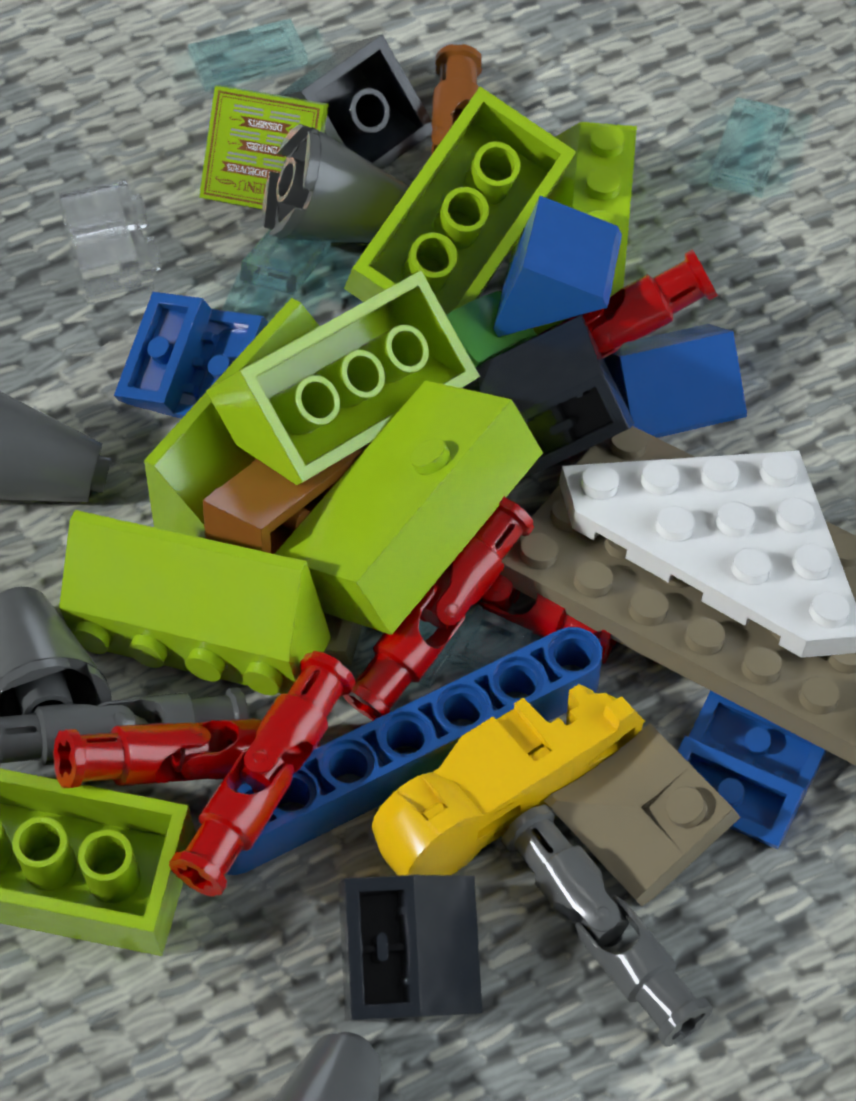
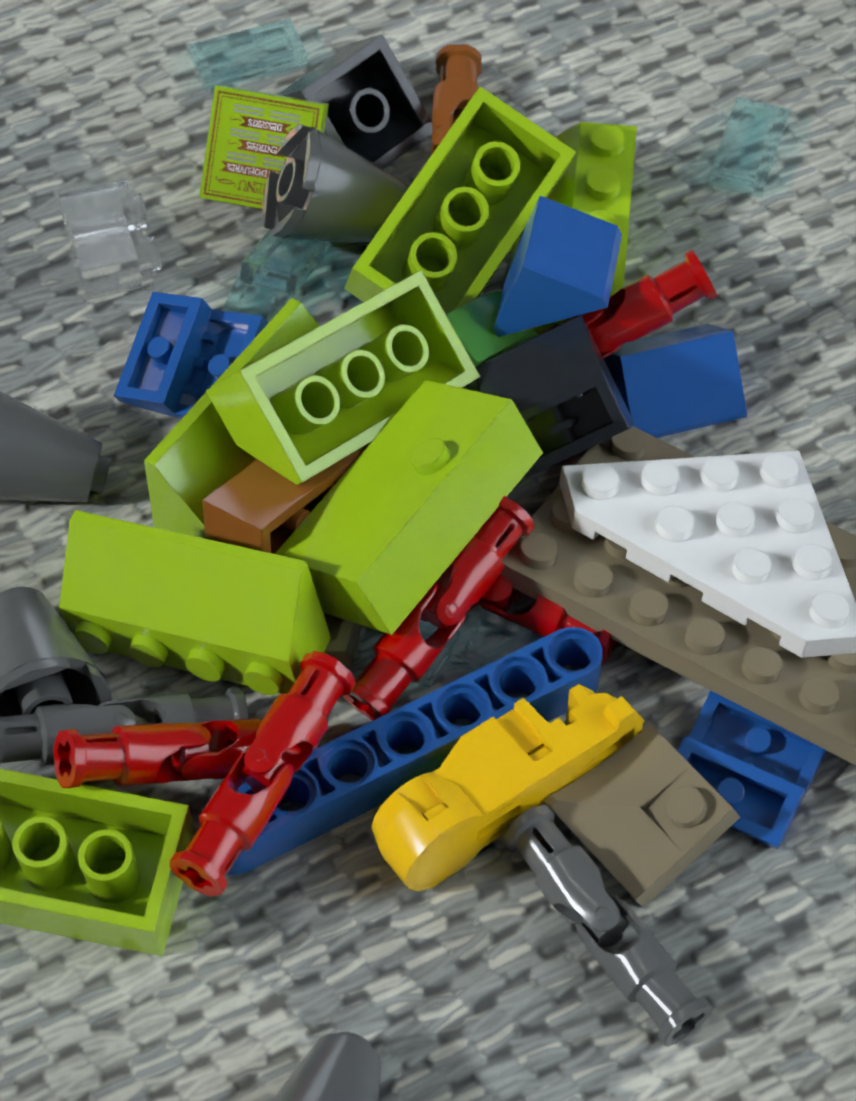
black slope [338,875,483,1021] -> none

